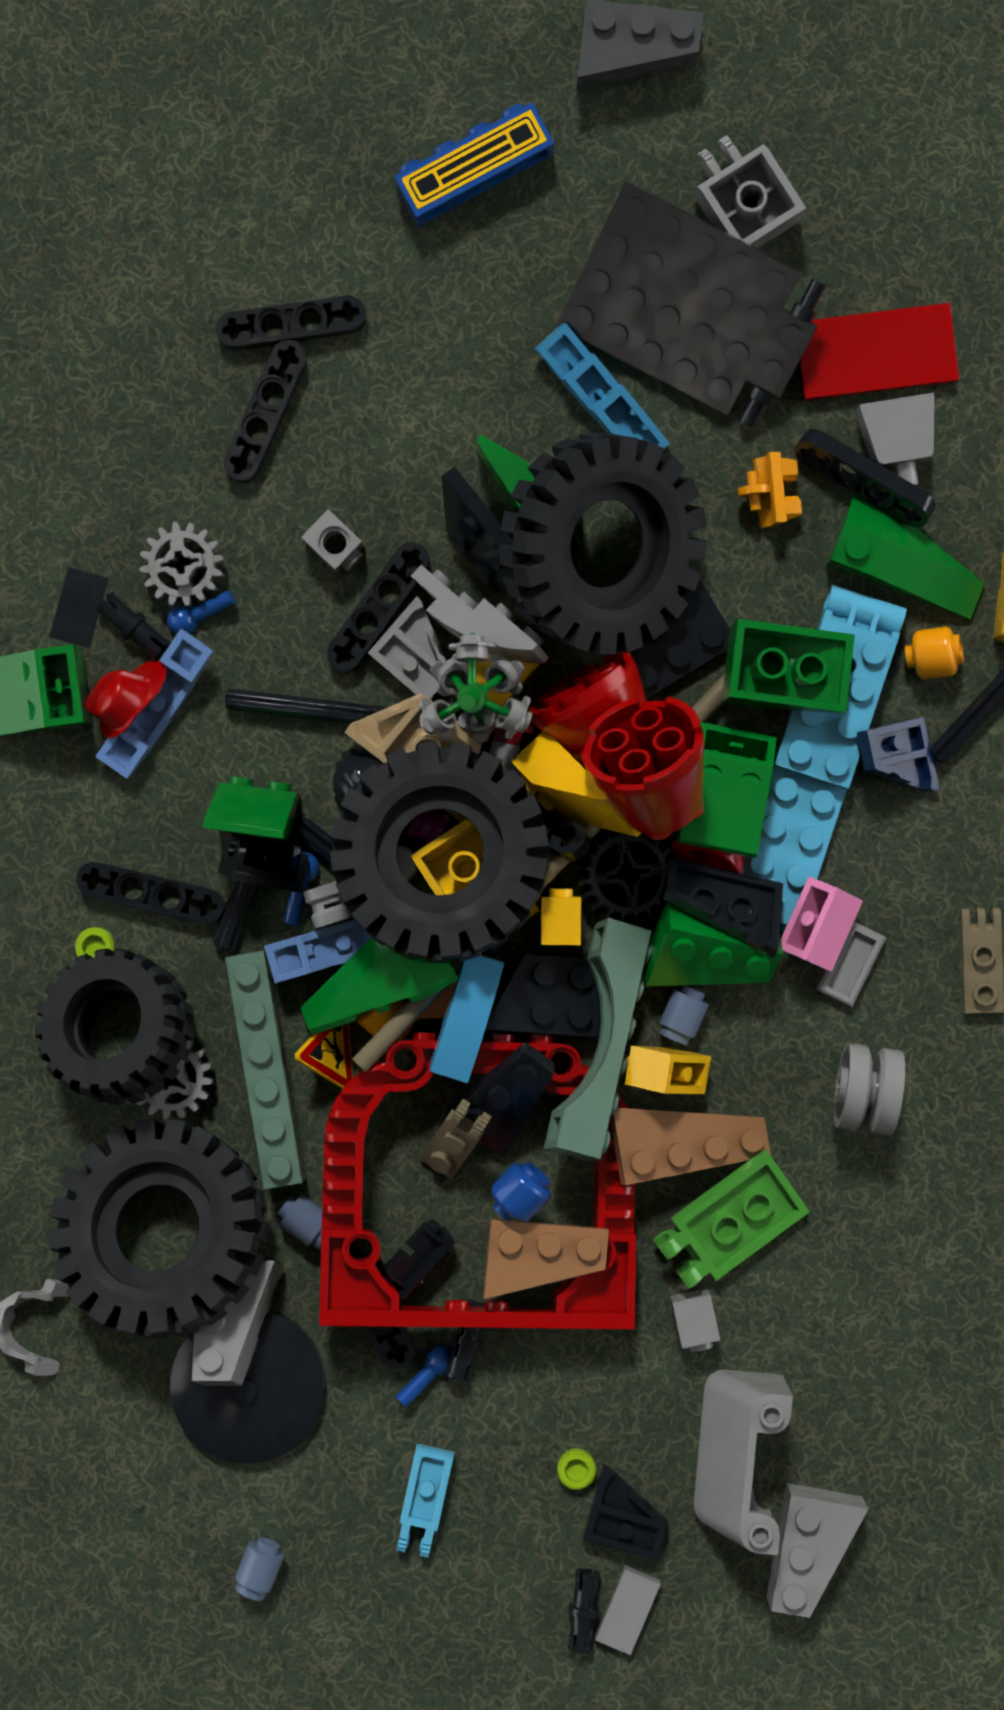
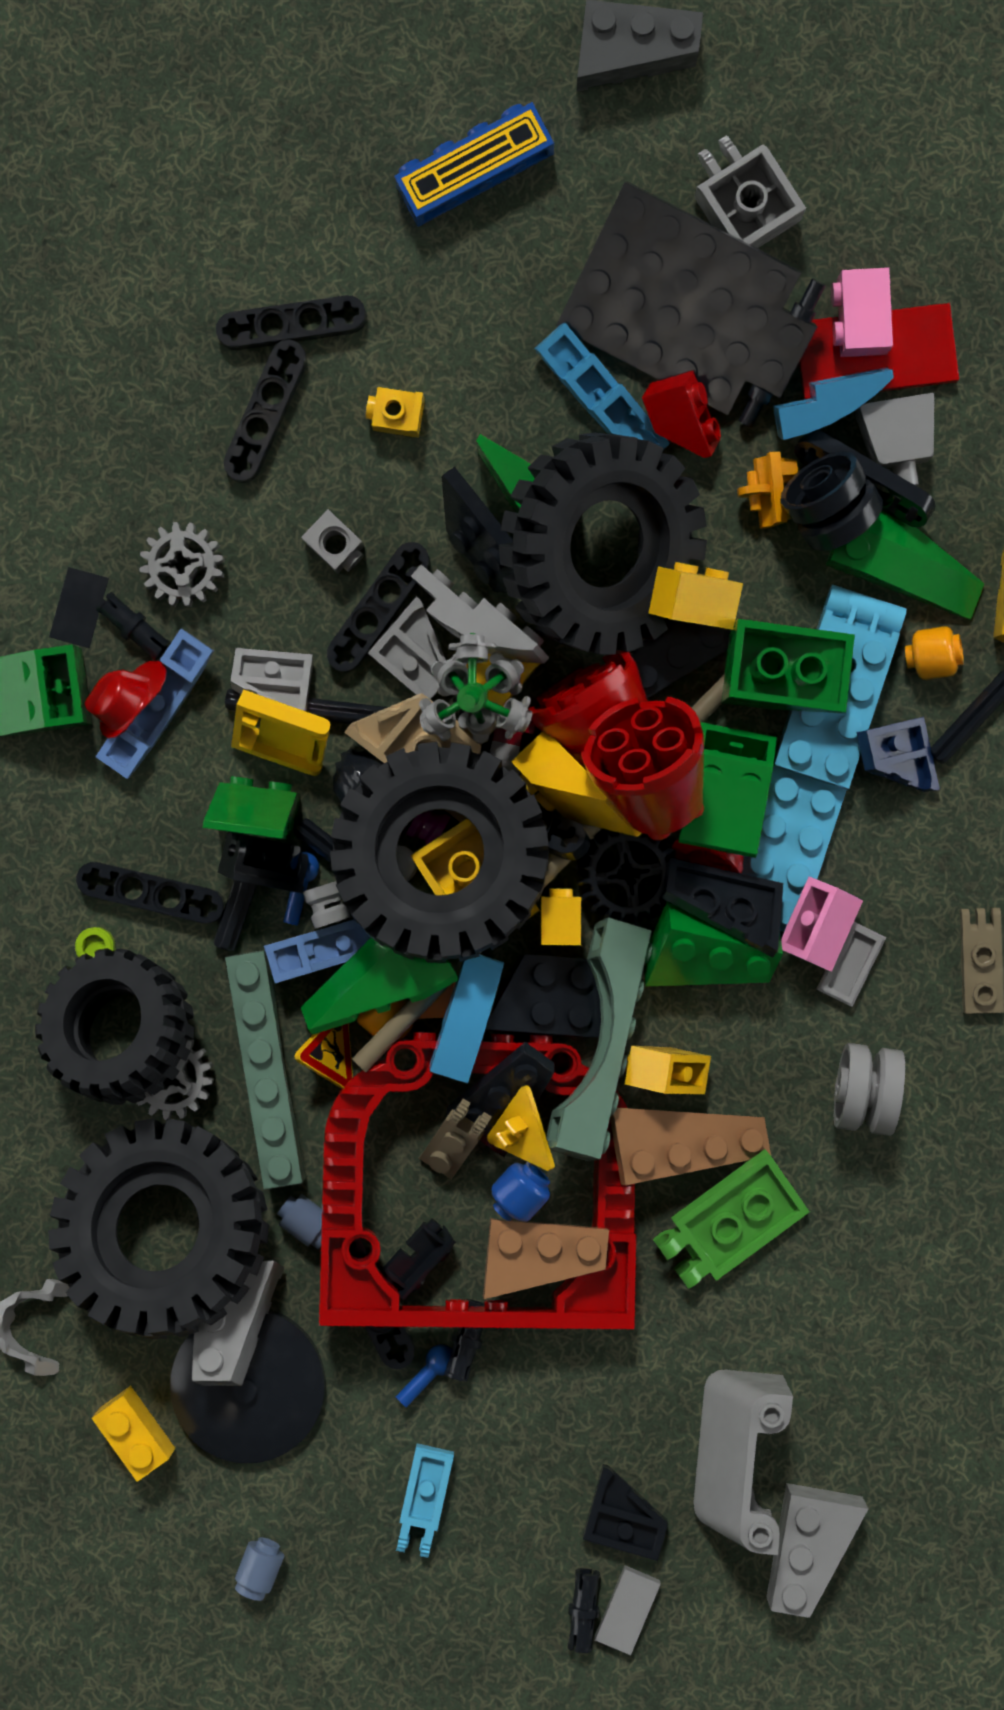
blue bar [167,590,236,635] -> none
lime tile [557,1448,596,1490] -> none
sand blue brick [659,985,709,1046] -> none
light grey brick [670,1288,721,1352] -> none
none -> yellow brick [91,1386,175,1482]
none -> light grey wing [231,648,313,712]
none -> yellow container [231,689,331,776]
none -> yellow brick [366,387,425,438]
none -> yellow piece [487,1085,555,1171]
none -> red slope [642,371,721,458]
none -> yellow brick [648,562,743,630]
none -> dark azure slope [773,367,894,440]
none -> black wheel [780,451,883,551]
none -> bright pink brick [831,268,893,357]

